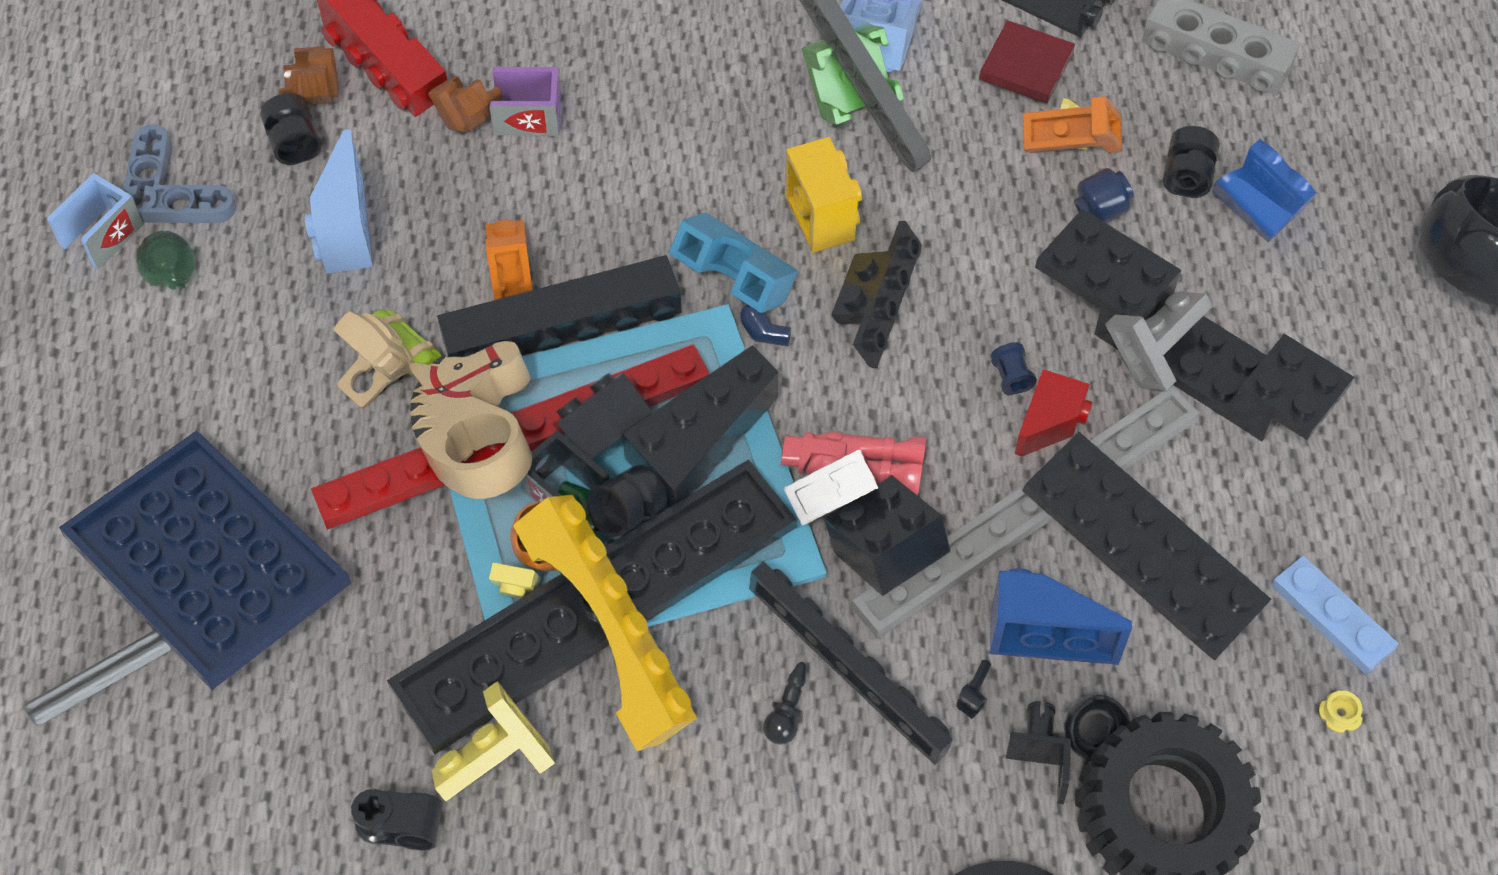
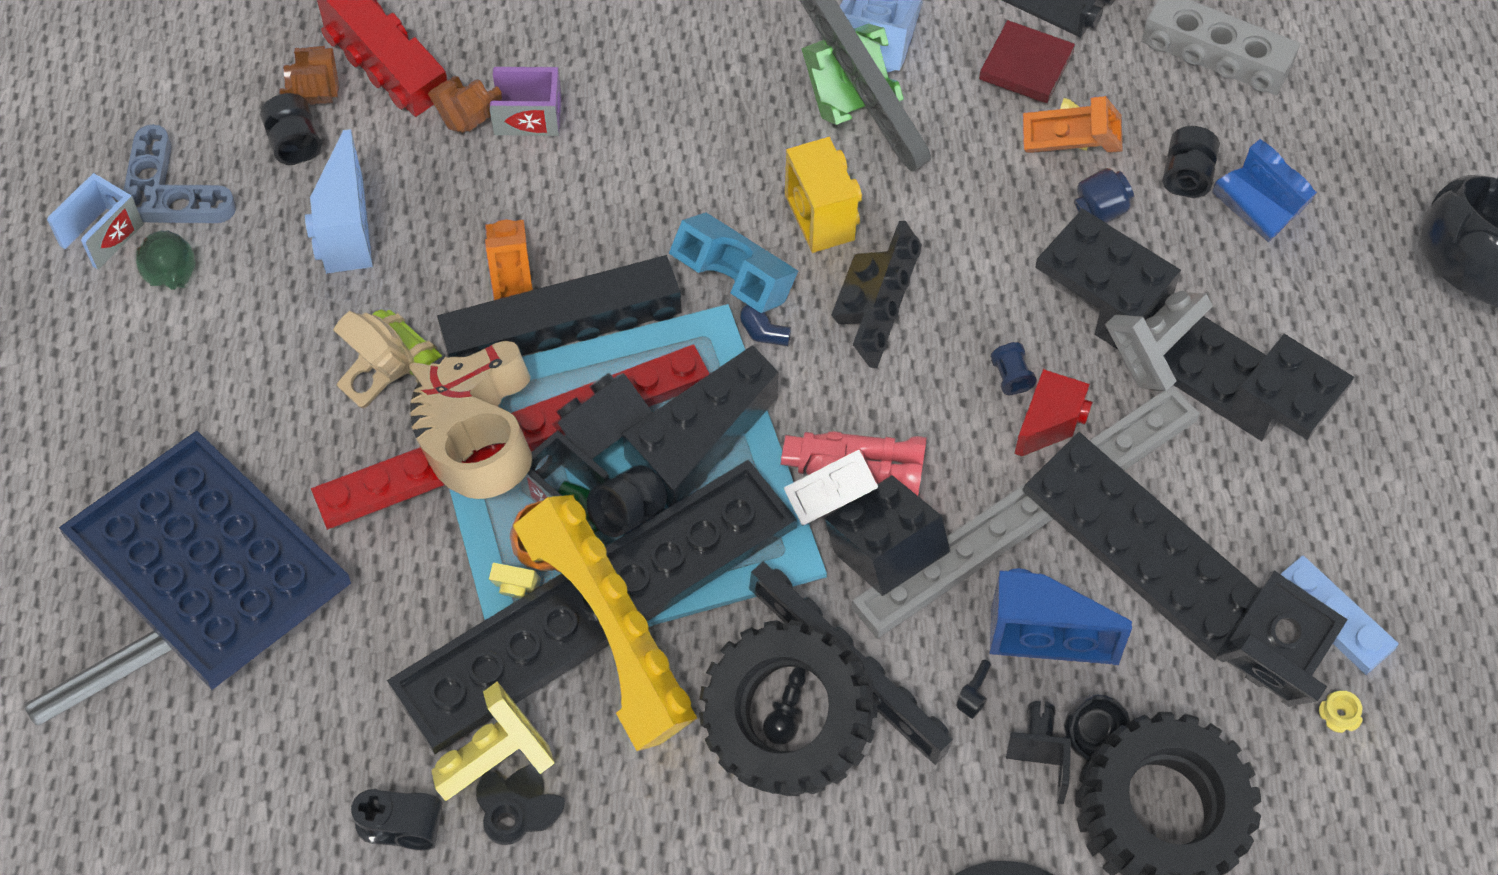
none -> black plate [476,764,565,845]
none -> black tyre [699,620,877,796]
none -> black bracket [1215,570,1348,707]

